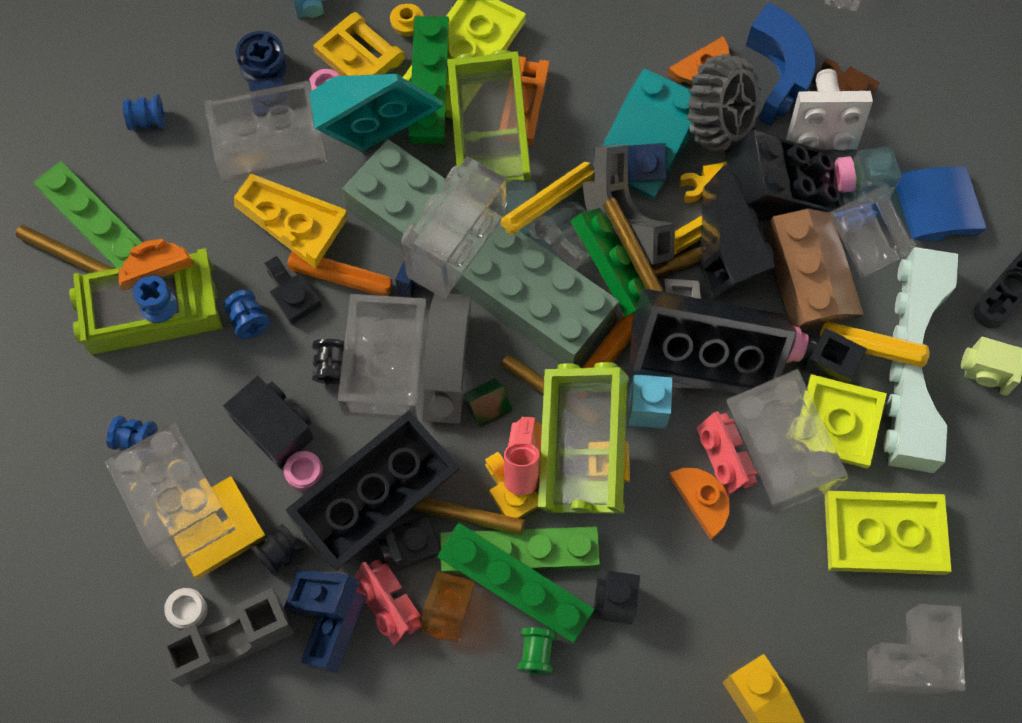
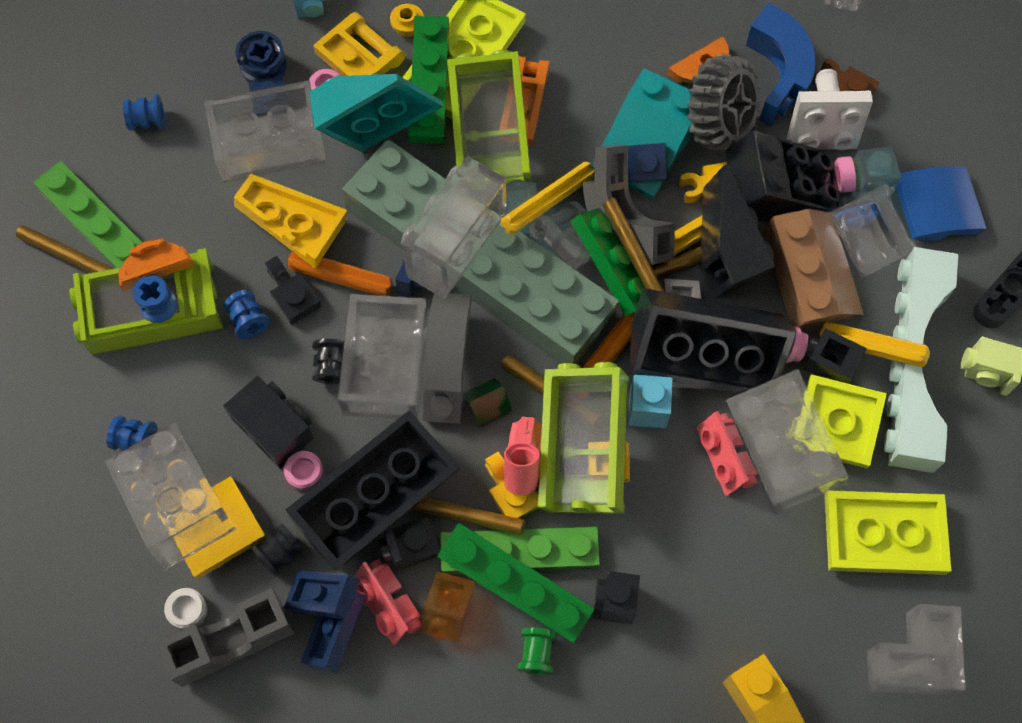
orange plate [668,468,729,540] -> none

